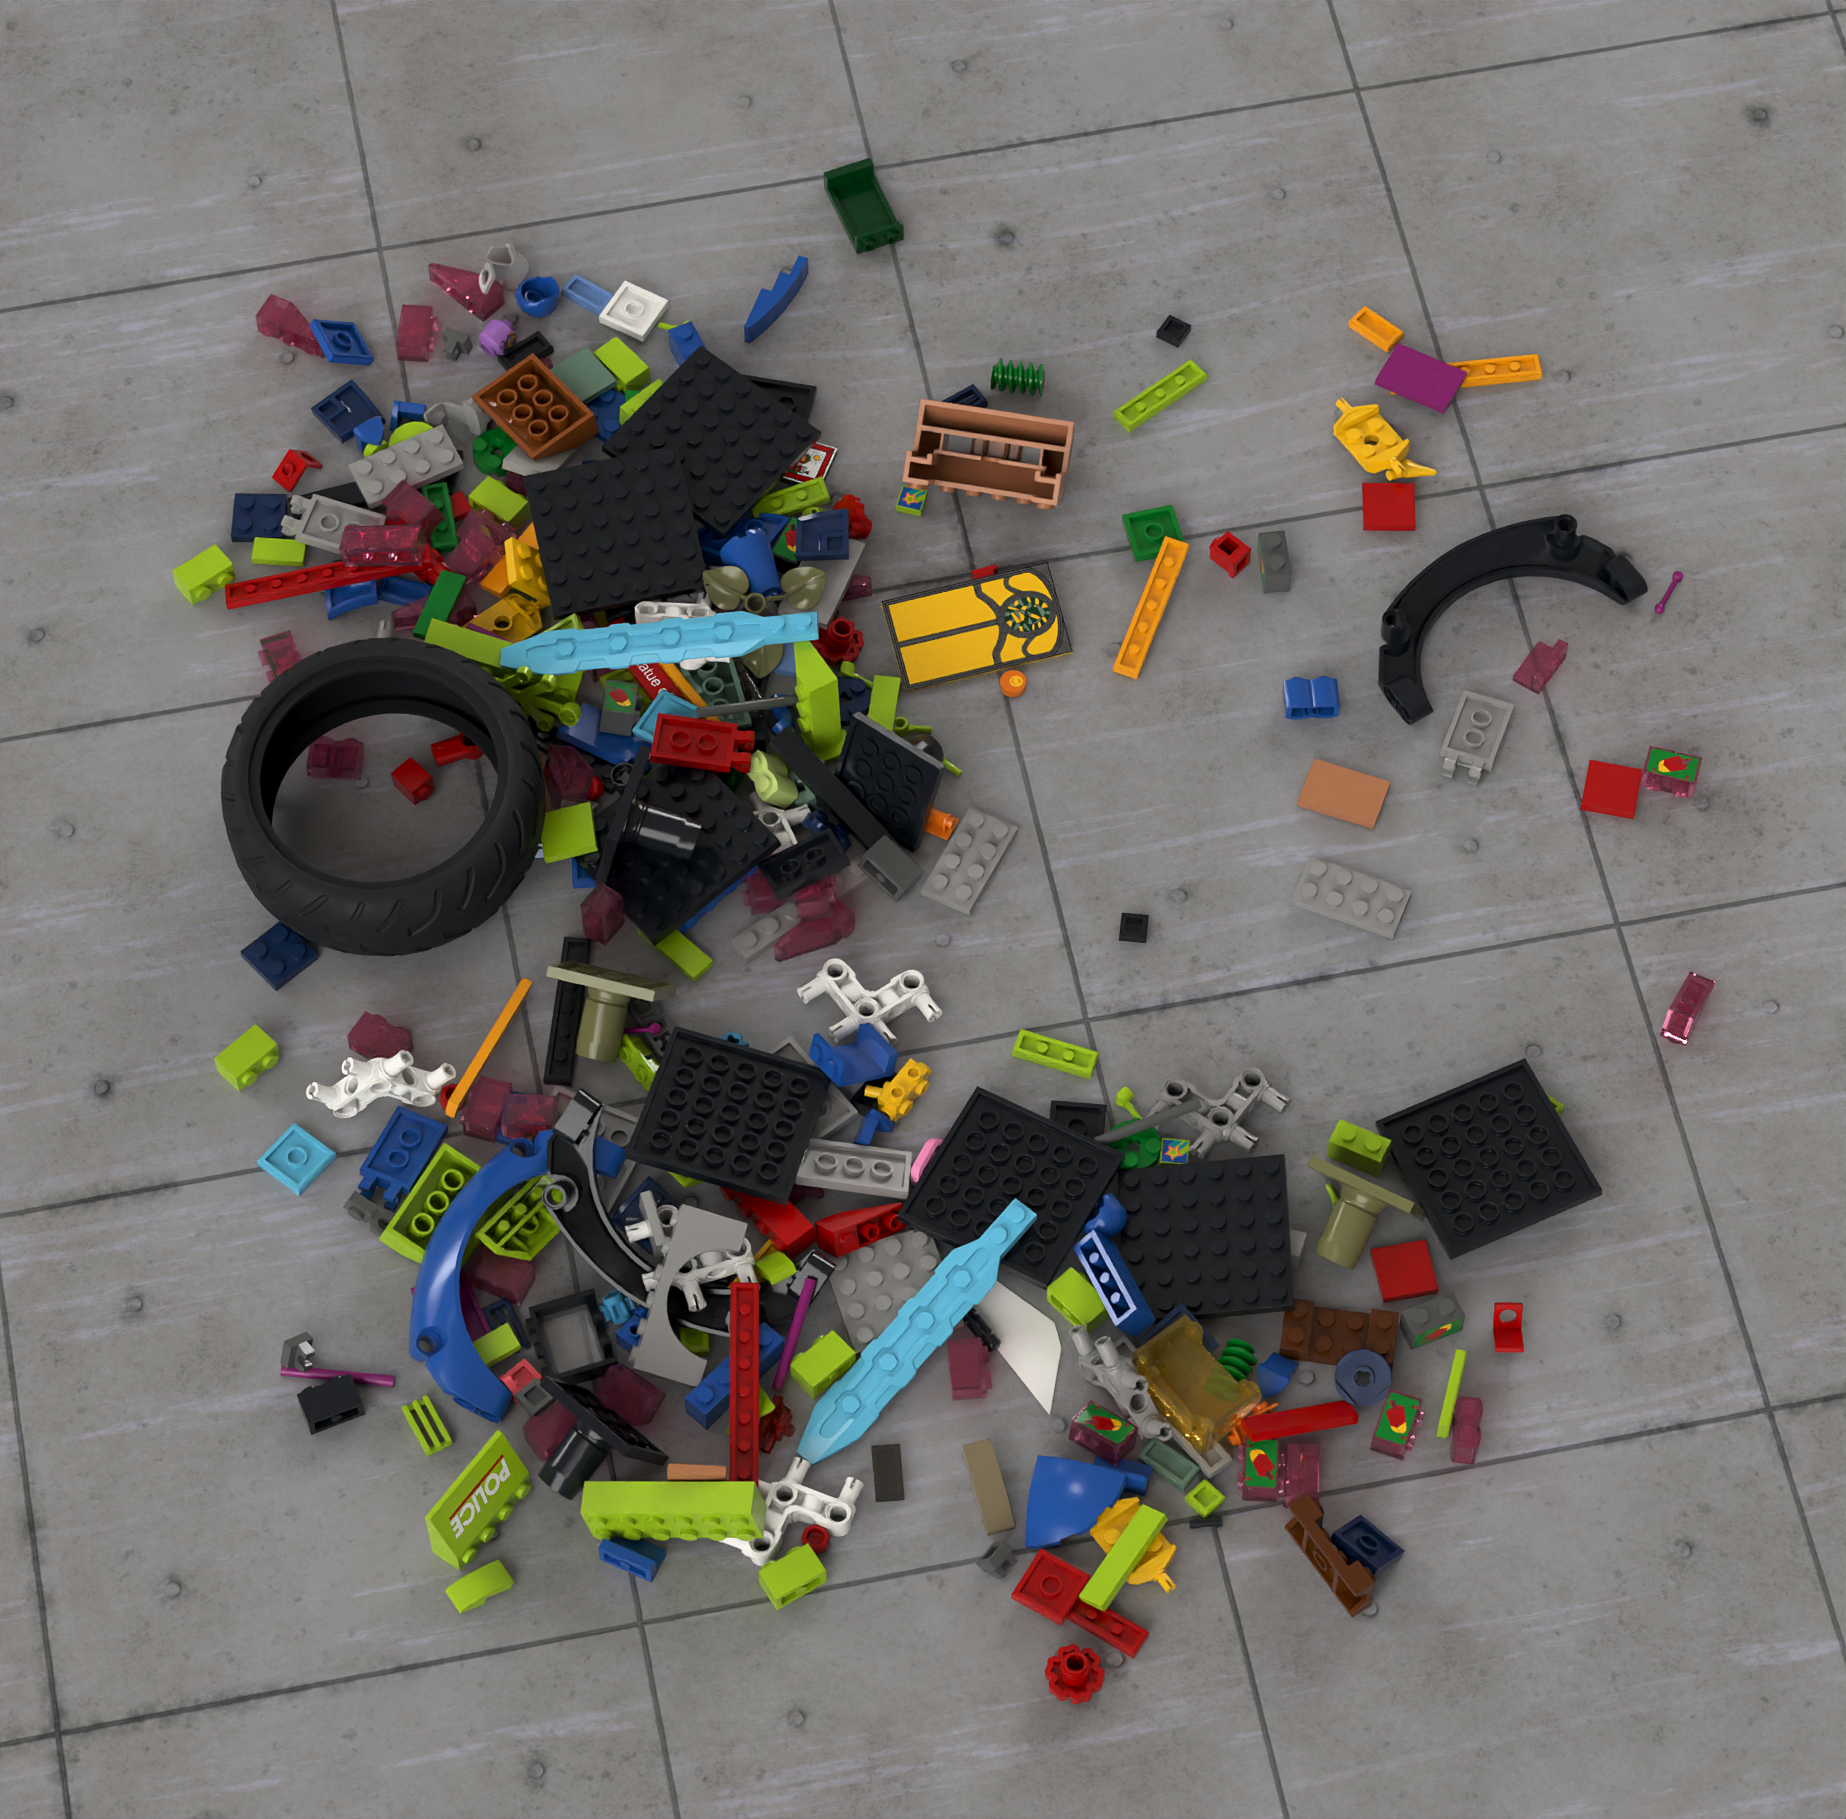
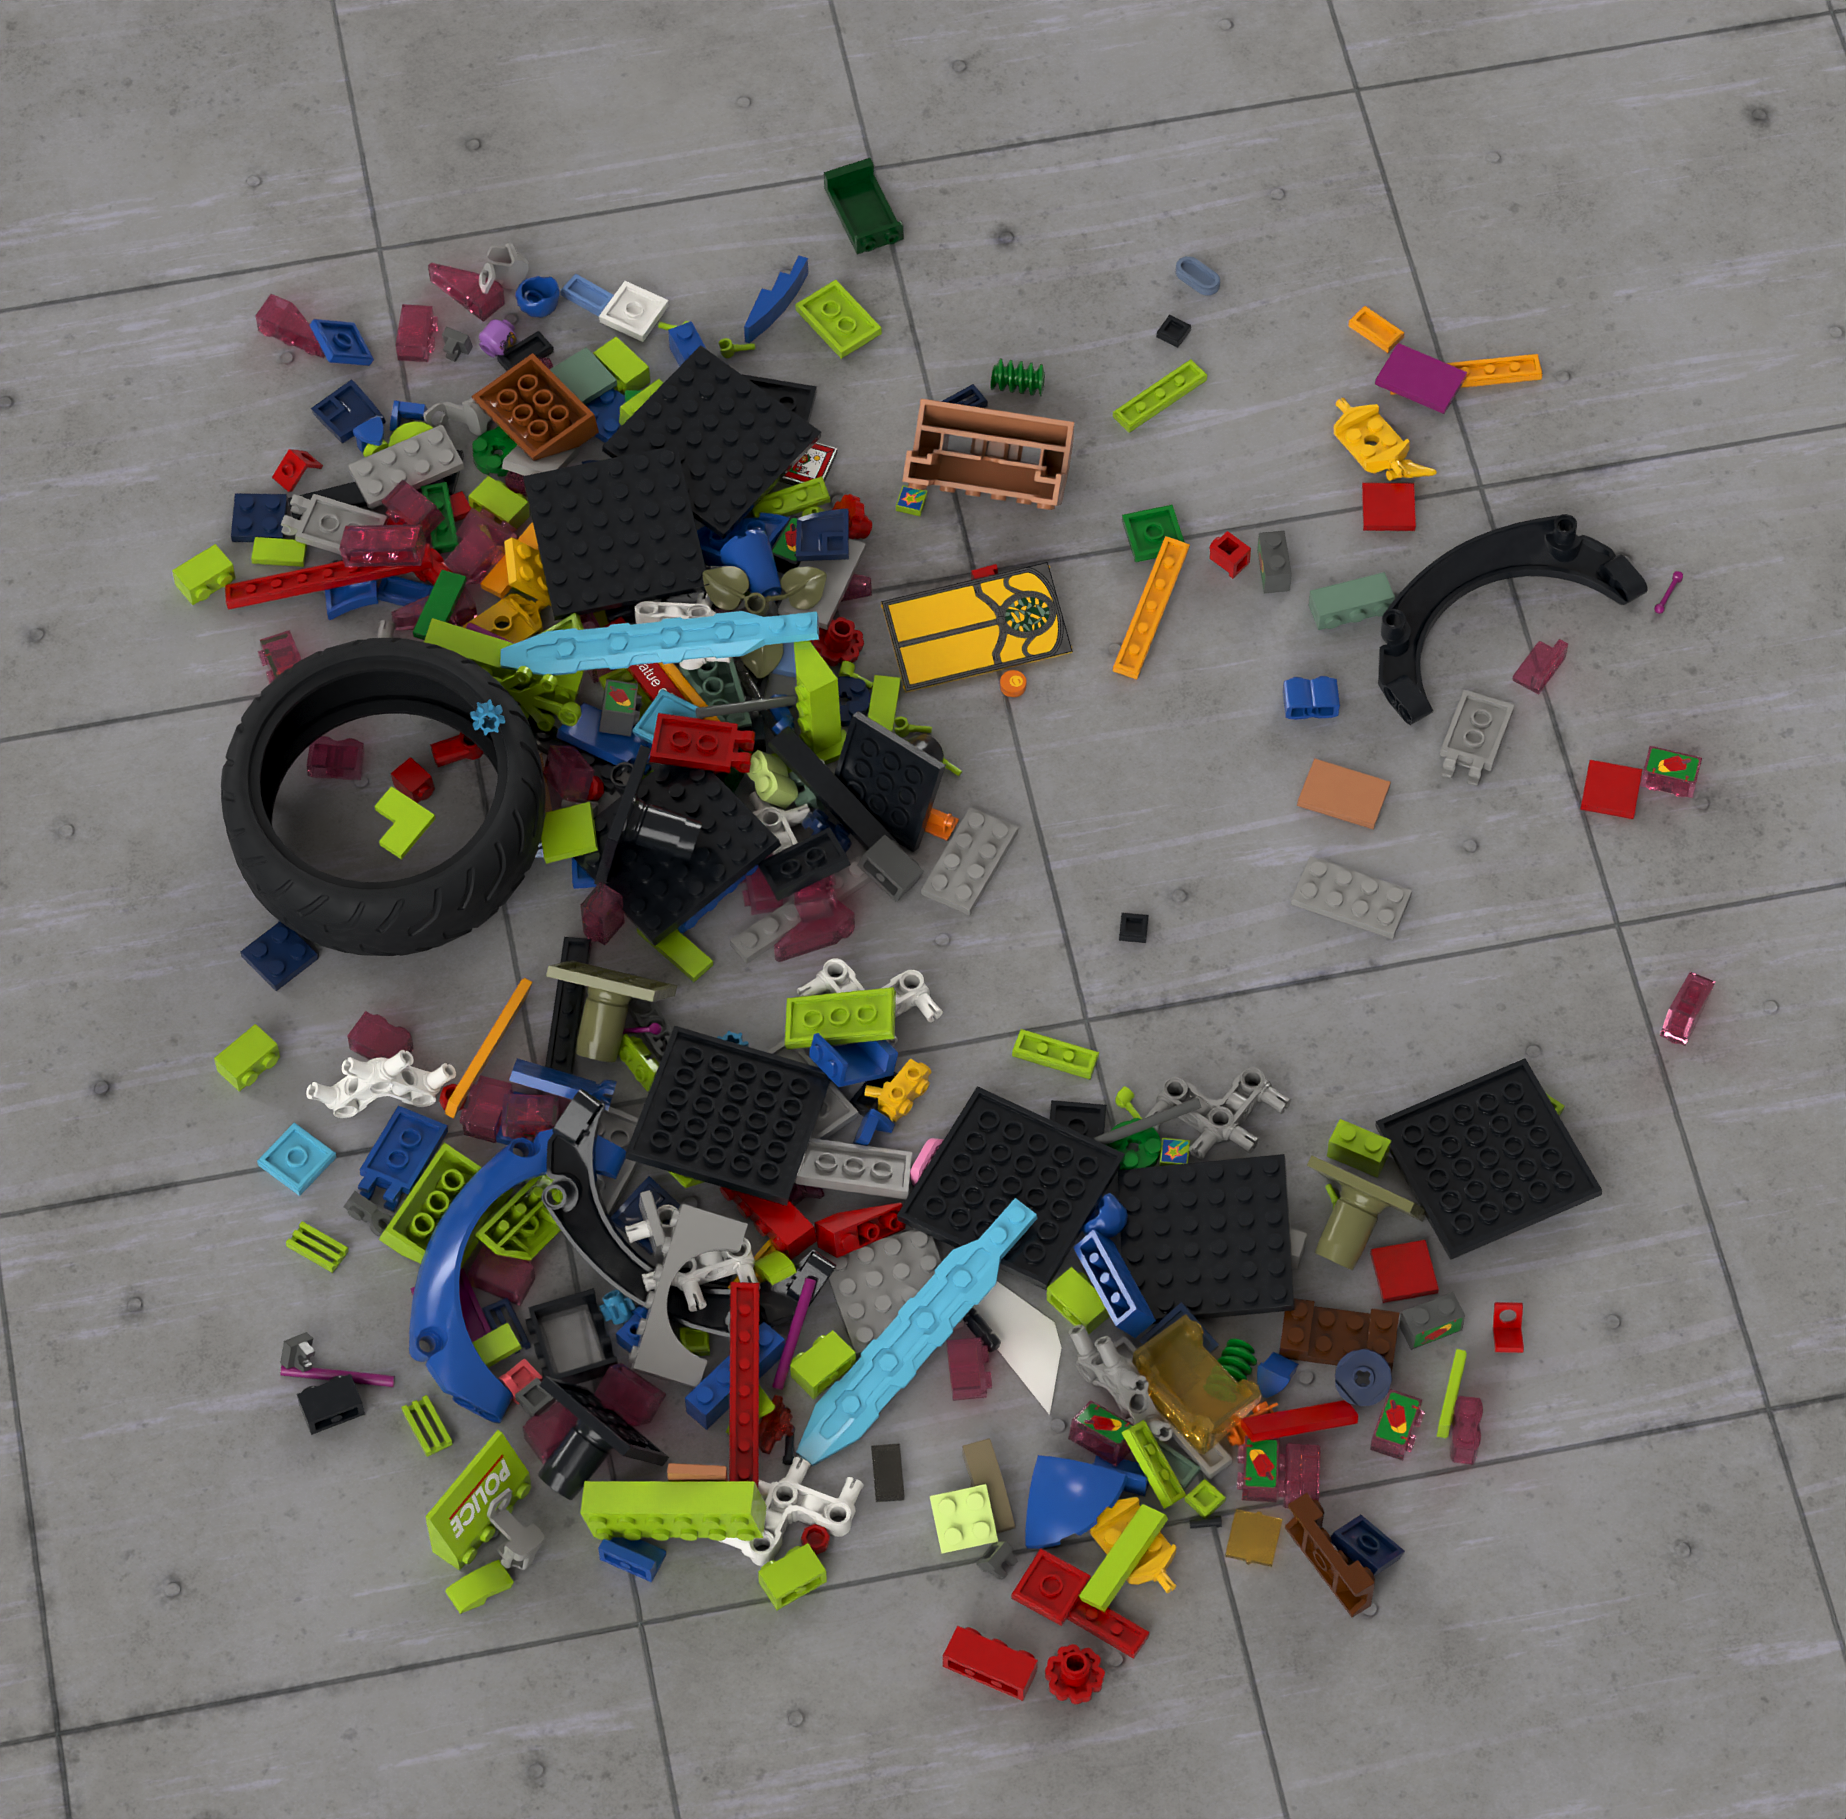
none -> lime tile [286,1221,349,1273]
none -> lime tile [374,786,436,860]
none -> dark azure gear [470,699,505,736]
none -> light grey piece [487,1488,545,1570]
none -> blue tile [509,1058,617,1111]
none -> lime hand [719,338,755,359]
none -> black piece [782,1432,794,1465]
none -> lime tile [785,987,896,1049]
none -> lime plate [795,279,882,359]
none -> yellowish green plate [929,1484,998,1554]
none -> red brick [943,1626,1038,1701]
none -> lime tile [1122,1420,1186,1509]
none -> sand blue tile [1176,256,1220,295]
none -> clear yellow piece [1225,1509,1282,1567]
none -> sand green brick [1308,572,1395,630]

